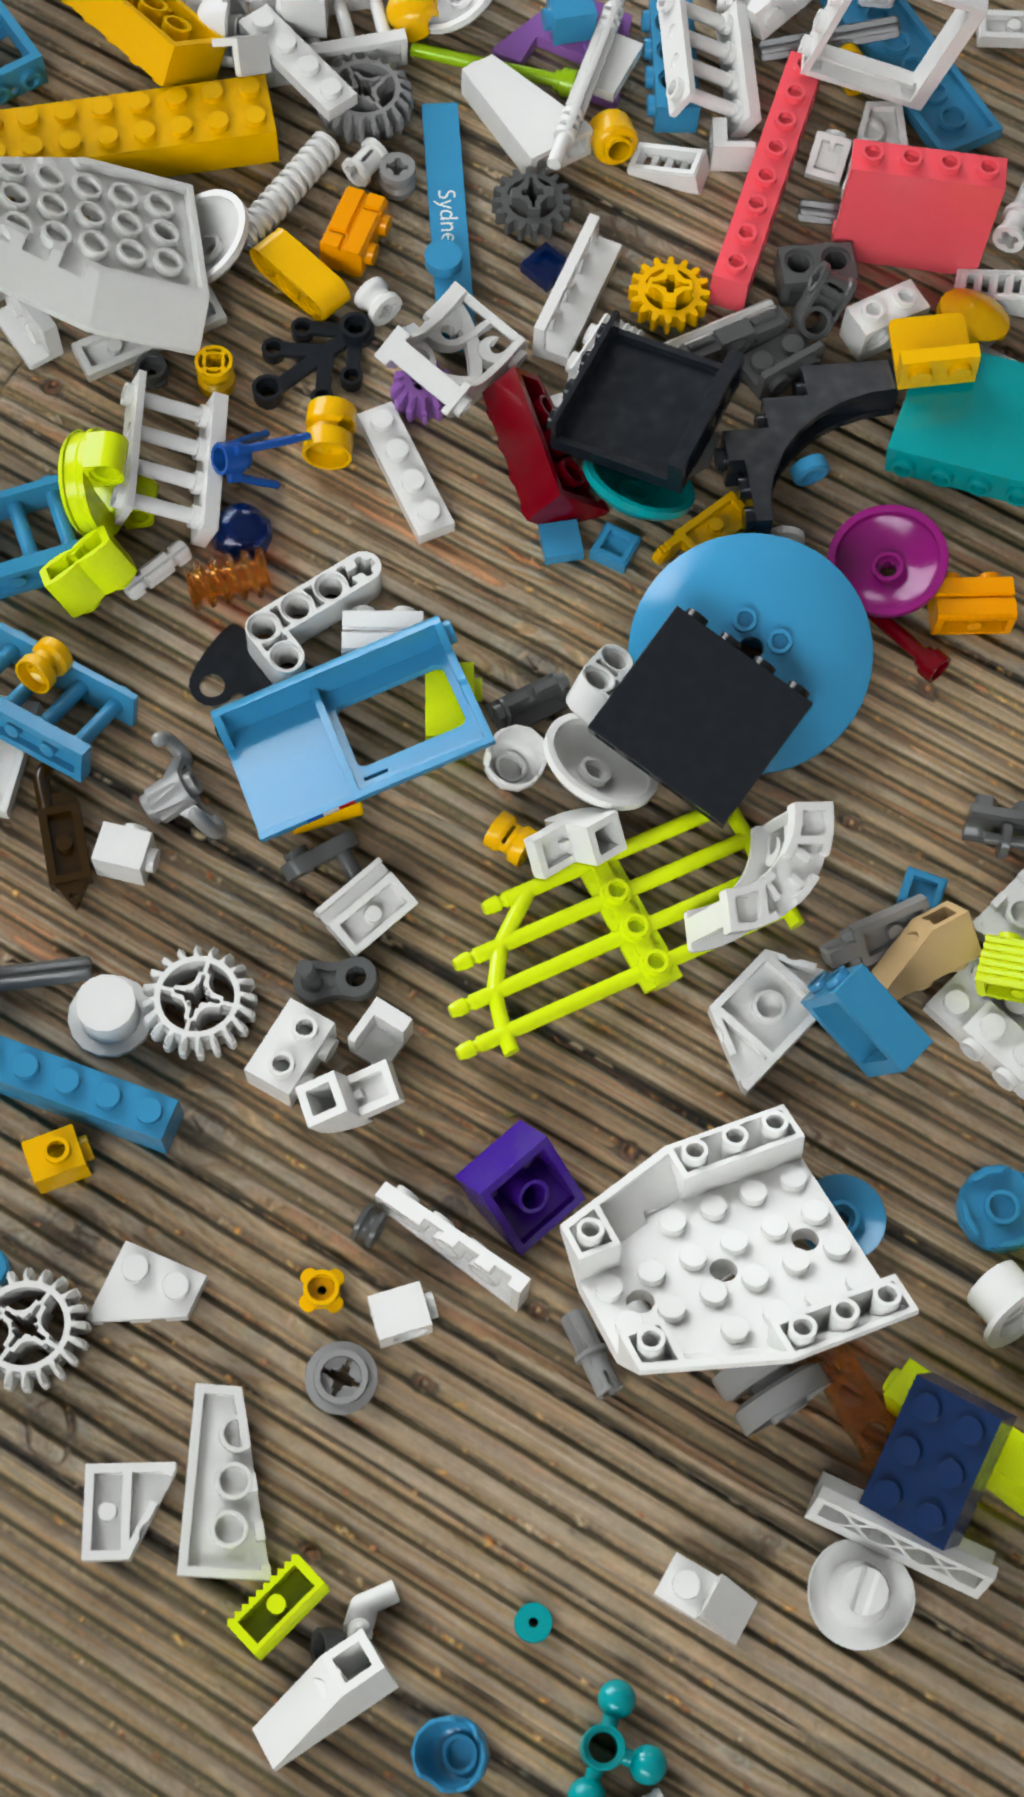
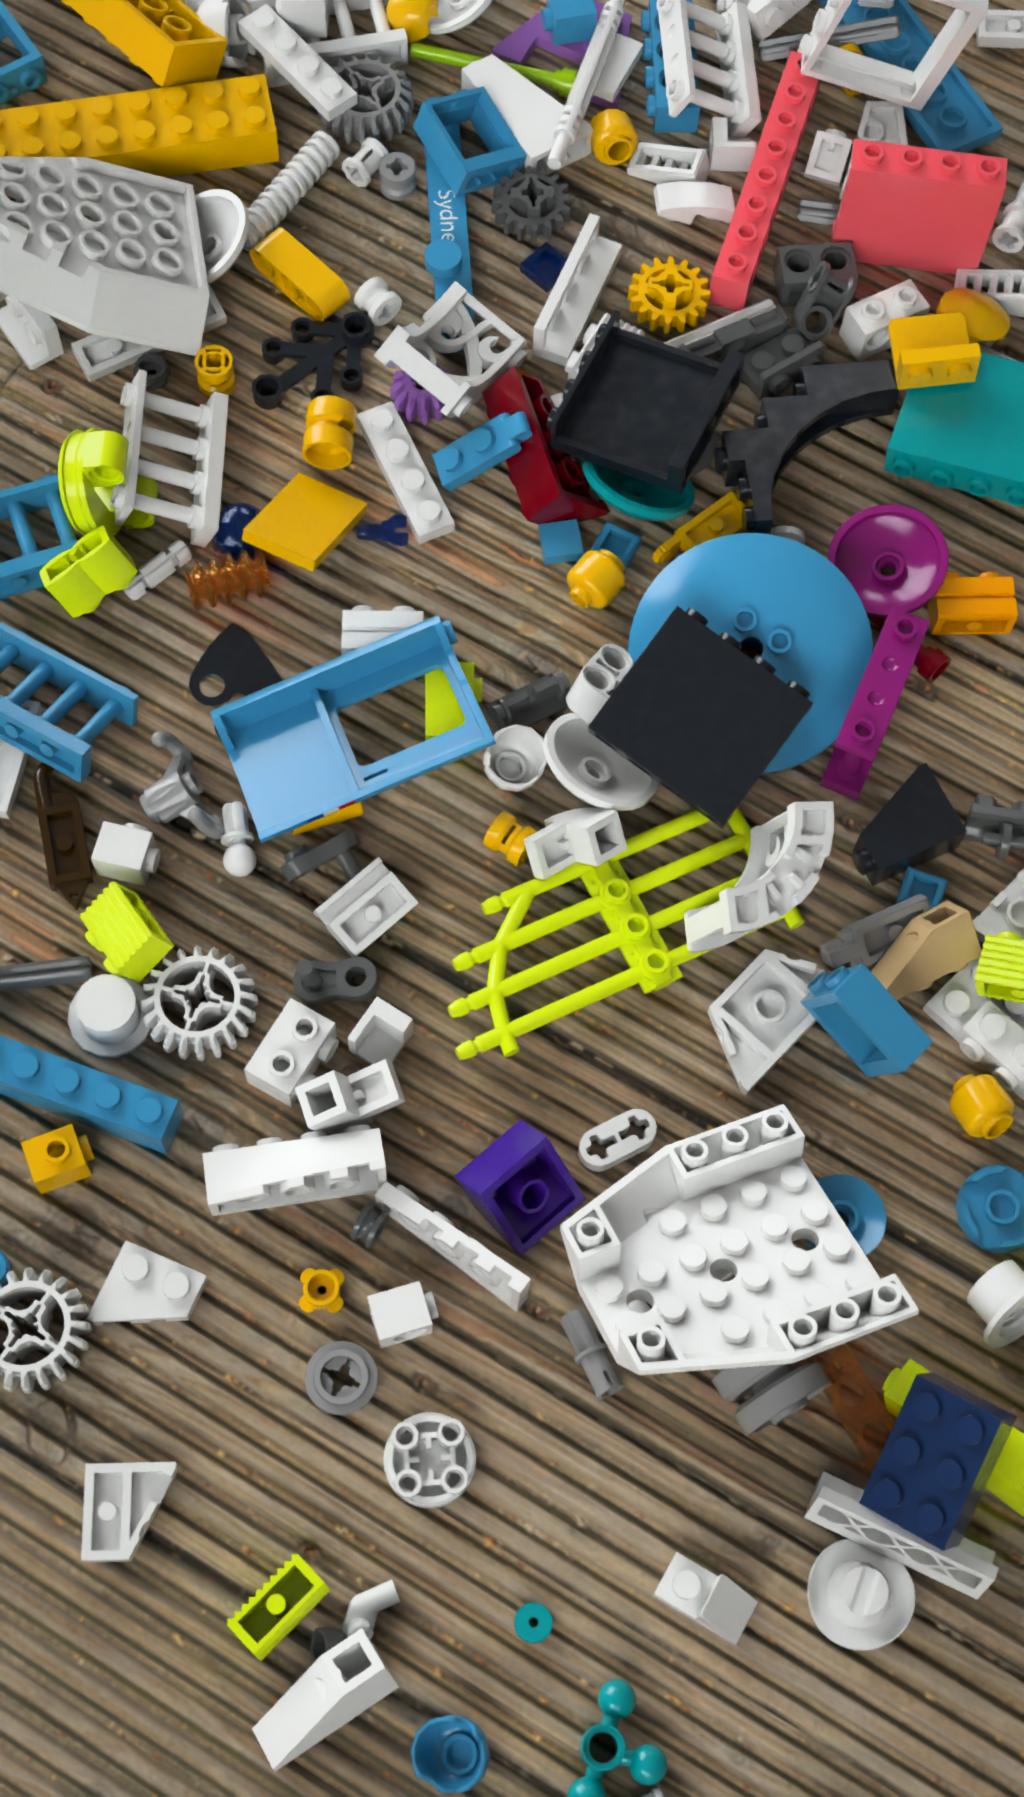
yellow wheel [15,636,73,694] -> none
white wing [176,1383,271,1582] -> none
blue plant [211,430,311,489] -> none
white panel [212,33,272,77] -> none
white beam [245,551,382,684] -> none
light orange brick [319,186,393,278] -> none
dark azure tile [789,453,830,487] -> none
none -> neon yellow brick [80,881,174,983]
none -> white wedge [202,1125,387,1216]
none -> white axle [221,801,257,877]
none -> yellow tile [242,473,368,572]
none -> clear blue piece [356,514,408,546]
none -> white tile [384,1412,476,1508]
none -> dark azure window [413,86,527,196]
none -> dark azure hinge [432,412,532,492]
none -> yellow head [567,549,625,609]
none -> white beam [578,1109,657,1172]
none -> white slope [653,181,735,225]
none -> magenta fence [819,607,930,800]
none -> black slope [852,763,967,886]
none -> yellow head [949,1074,1015,1139]

